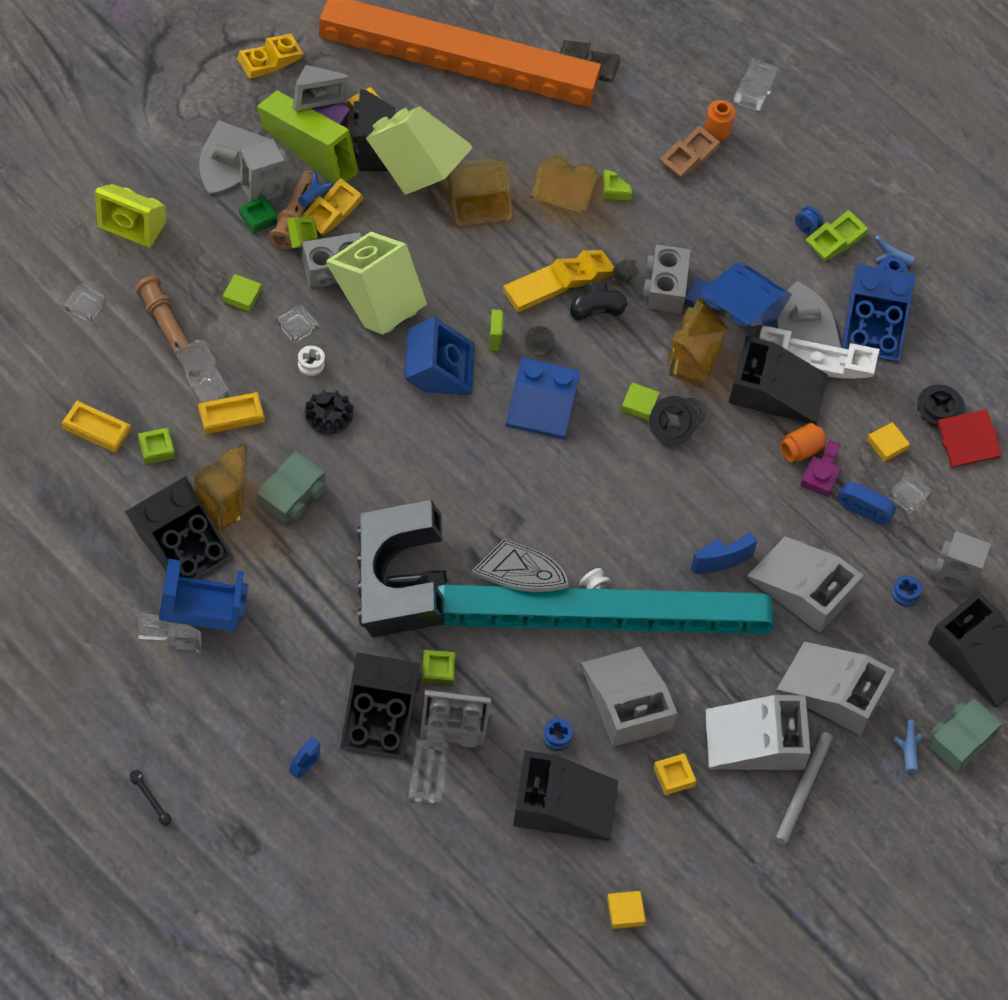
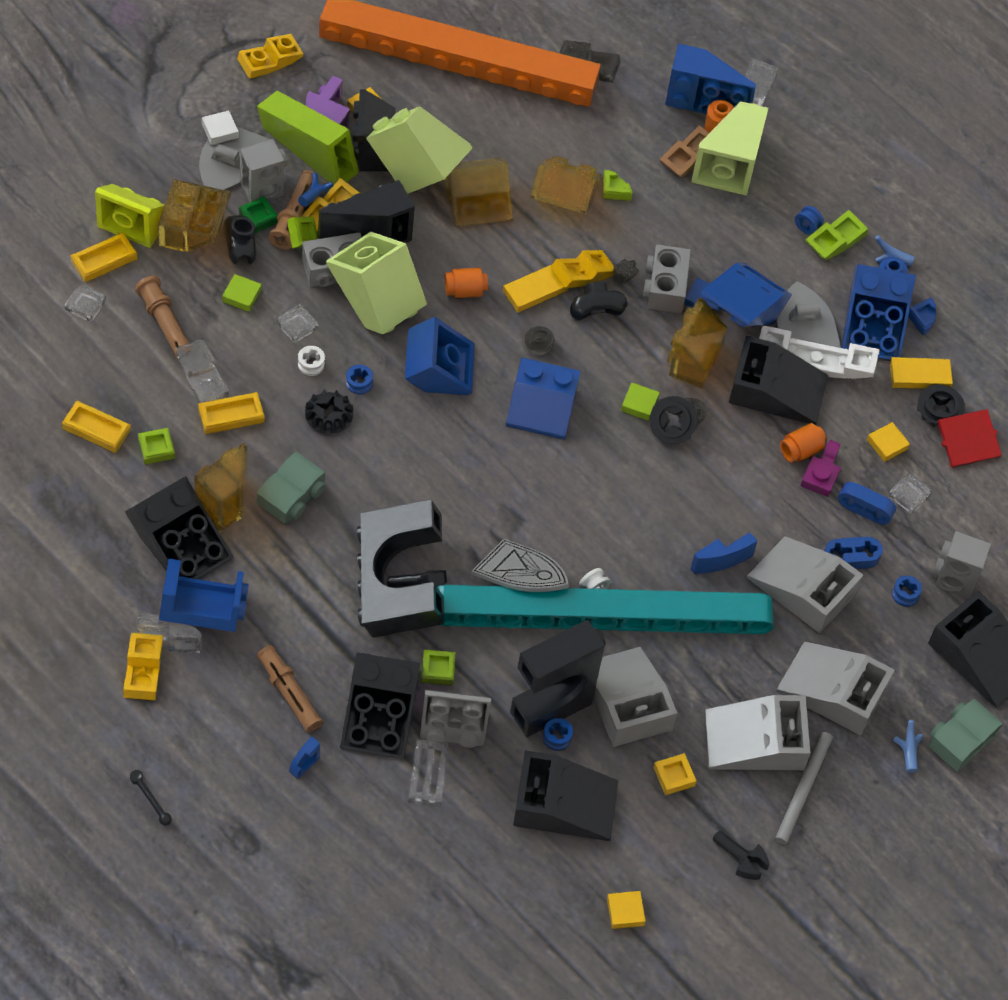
light grey slope [292,65,348,111] -> none
lime tile [488,309,504,351] -> none
none -> yellow tile [70,233,138,283]
none -> yellow slope [123,633,163,700]
none -> clear yellow slope [158,179,231,252]
none -> white tile [202,110,239,145]
none -> black piece [223,215,256,265]
none -> medium nougat pin [256,645,324,733]
none -> black slope [318,180,415,243]
none -> blue bush [346,364,373,395]
none -> orange brick [444,267,488,299]
none -> black arch [510,620,606,738]
none -> blue slope [665,43,756,115]
none -> yellowish green slope [691,101,768,196]
none -> black bar [713,831,769,880]
none -> blue beam [824,537,883,569]
none -> yellow tile [890,357,953,389]
none -> blue tile [908,297,936,335]

